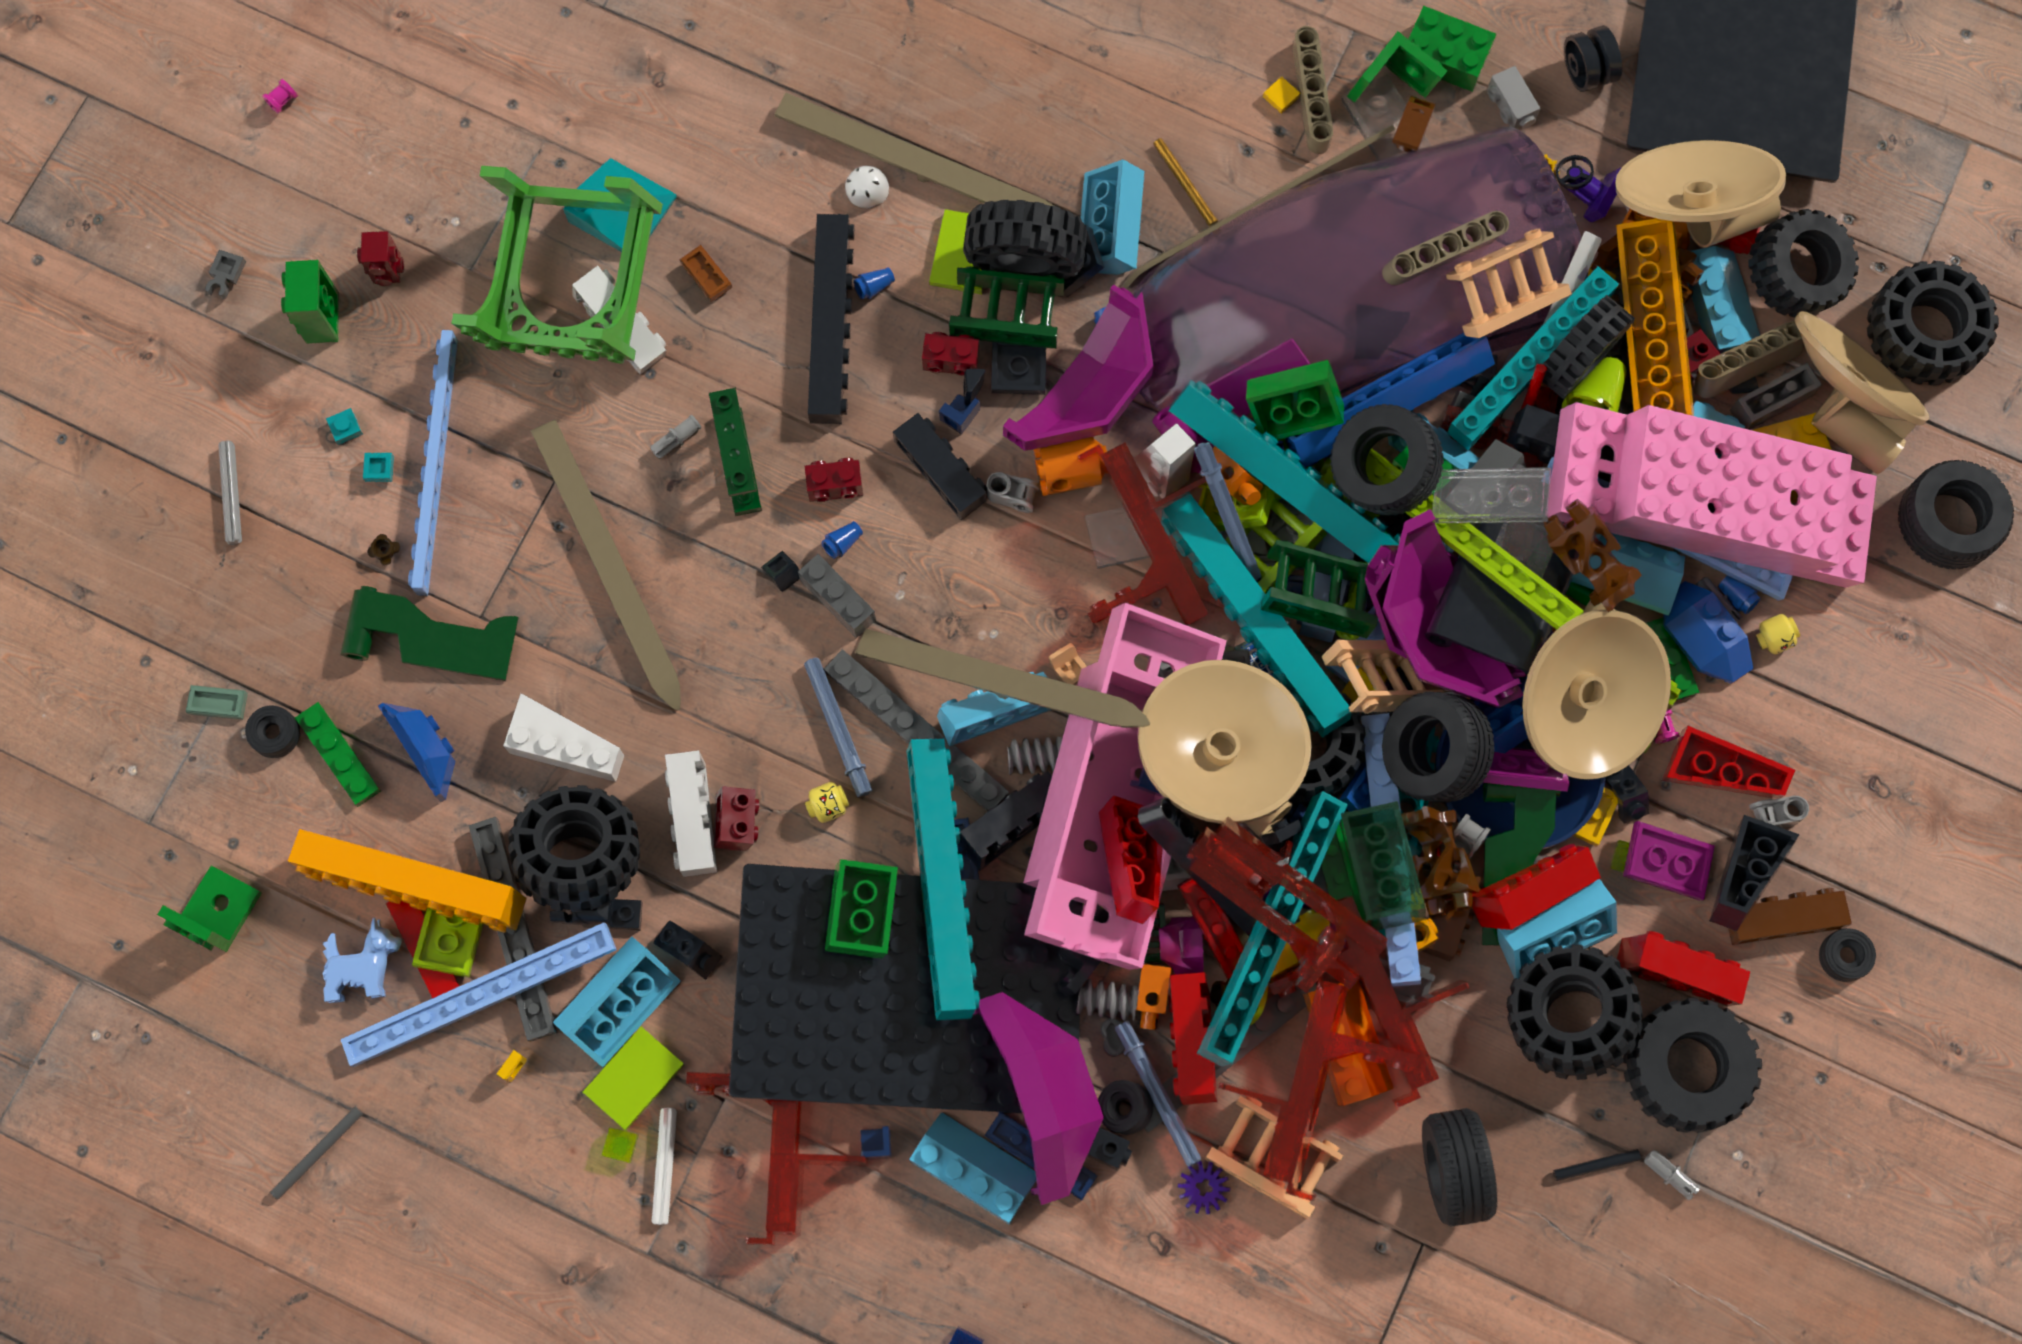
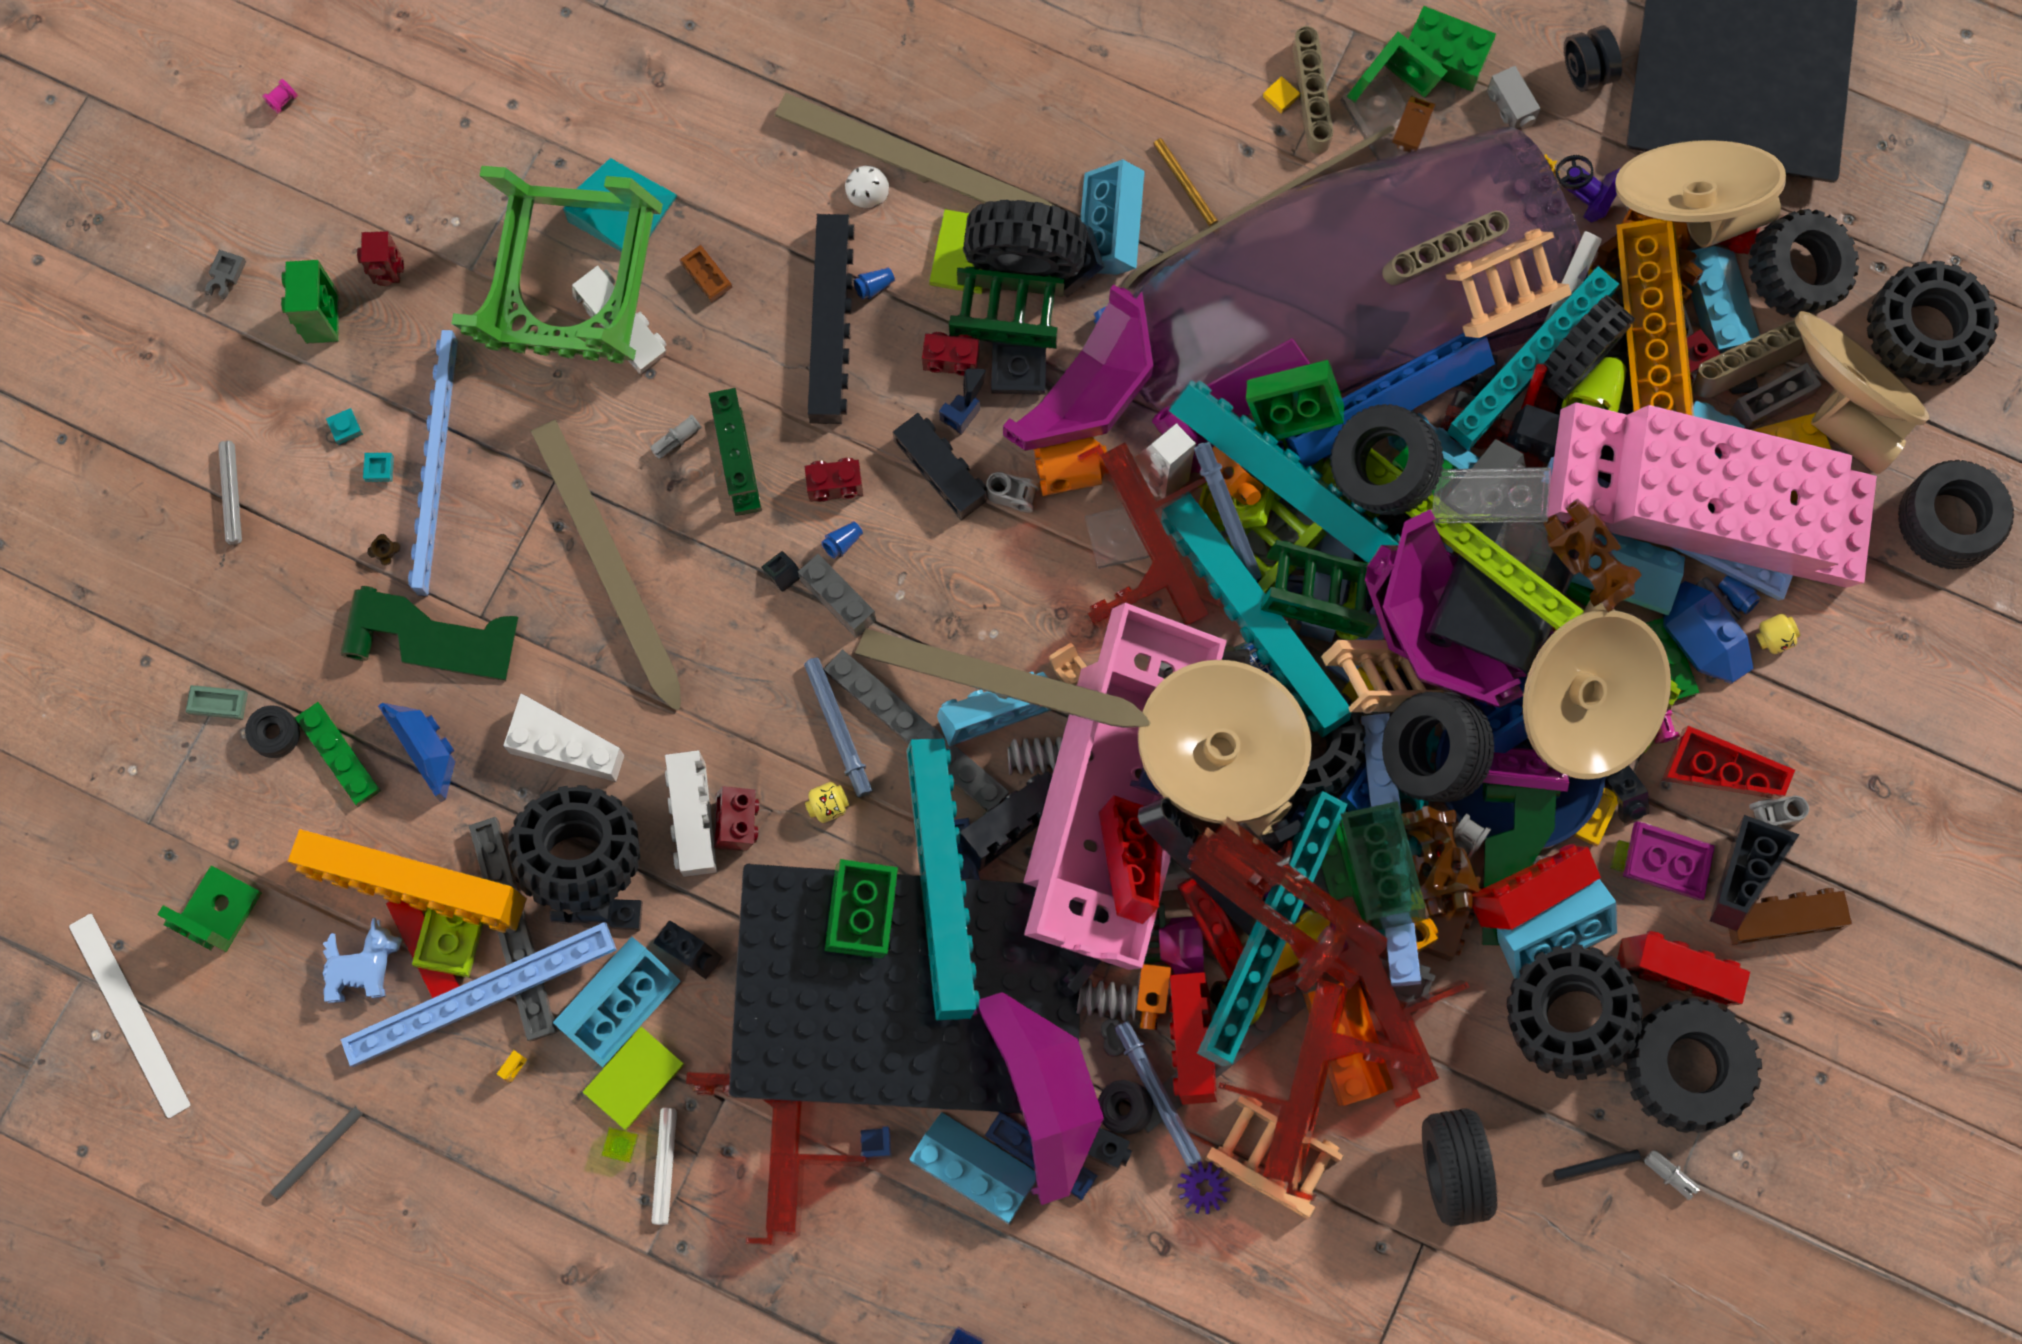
black tyre [1819,928,1876,982] -> none
none -> white sticker [69,914,190,1118]

